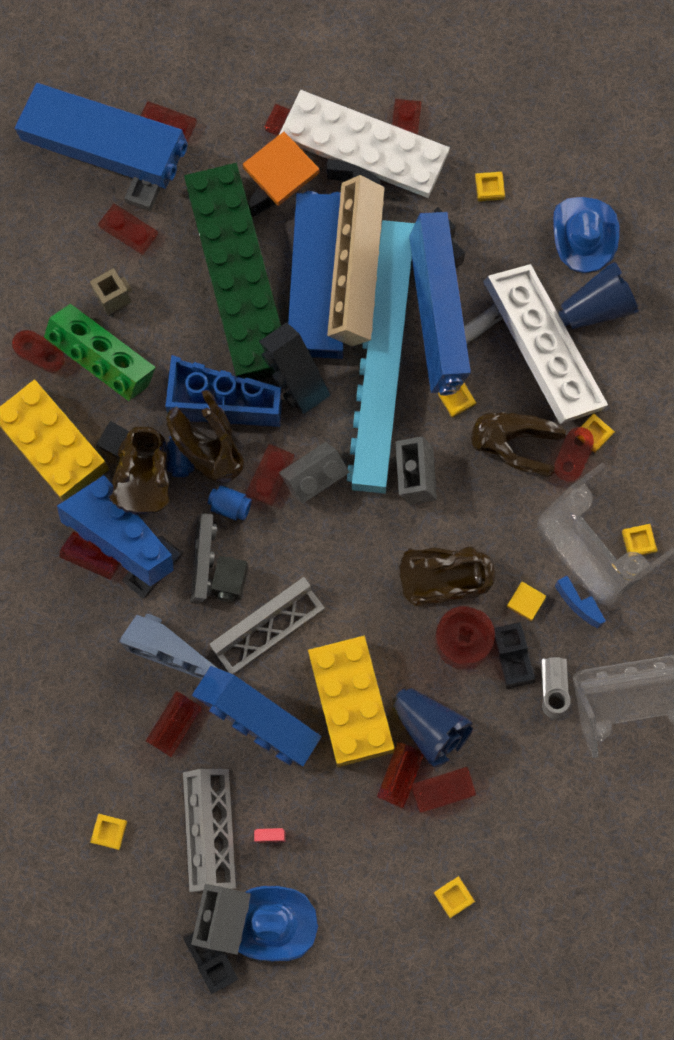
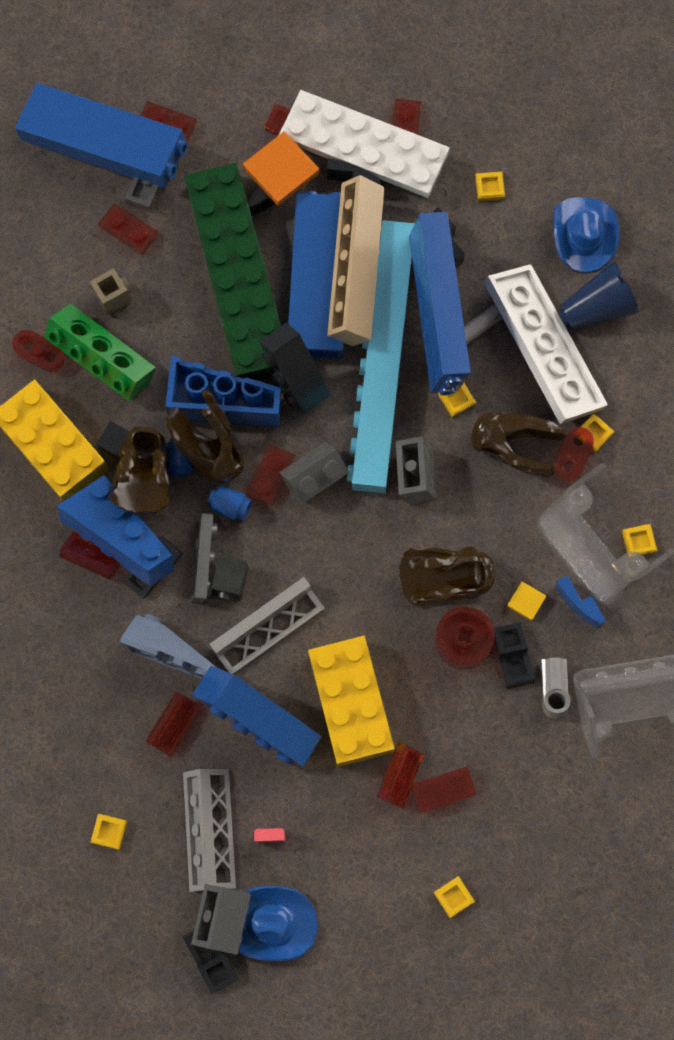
dark blue cone [393,688,474,768] -> none

